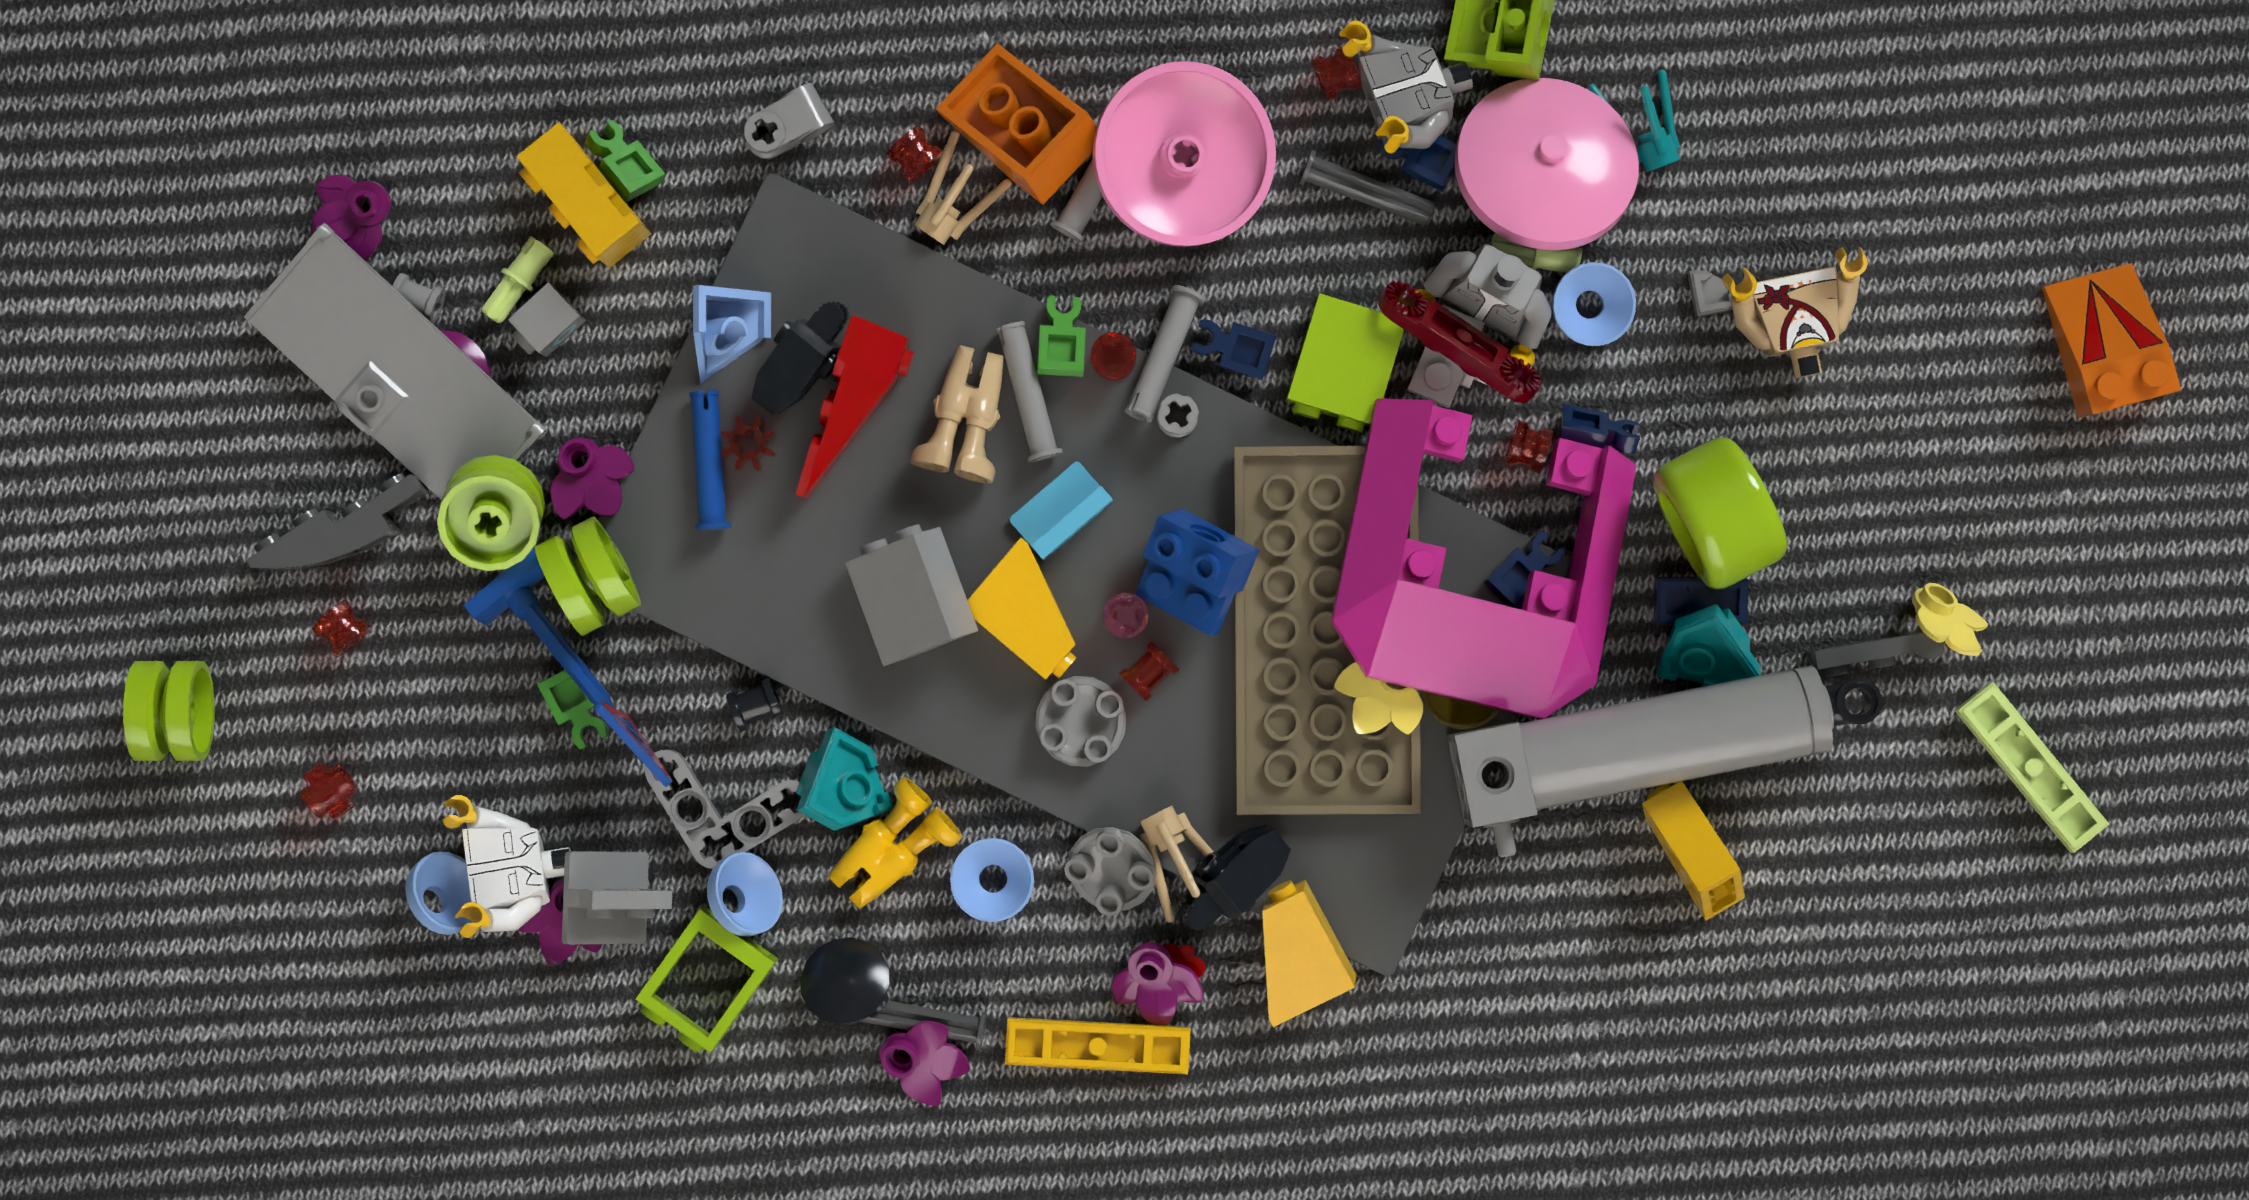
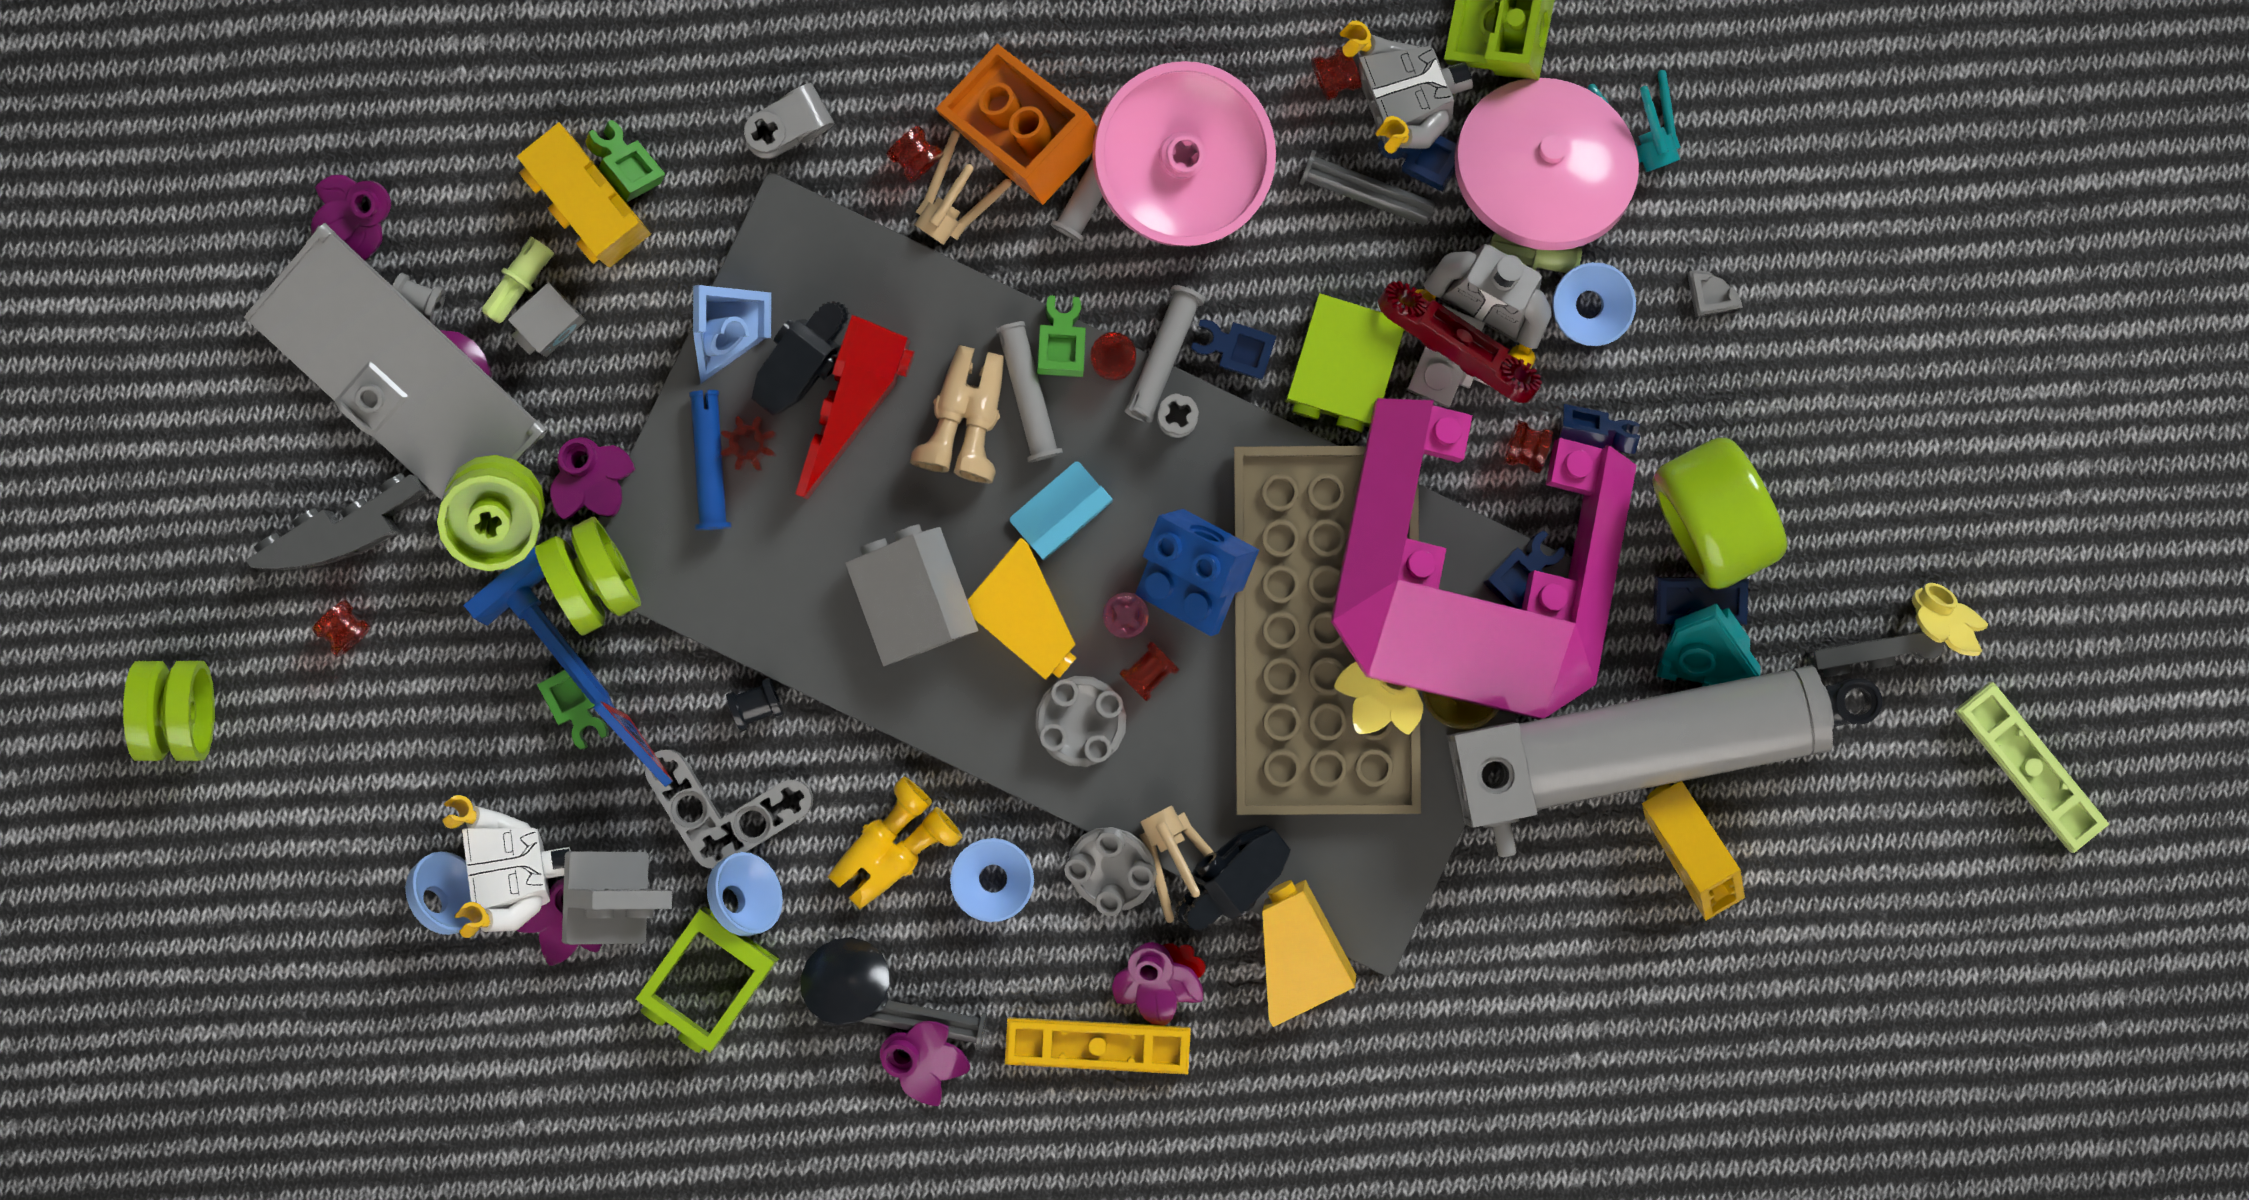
clear red gear [299,763,358,819] -> none
teal plate [796,727,894,831] -> none
torso [1722,247,1868,379] -> none
orange slope [2042,263,2181,418] -> none

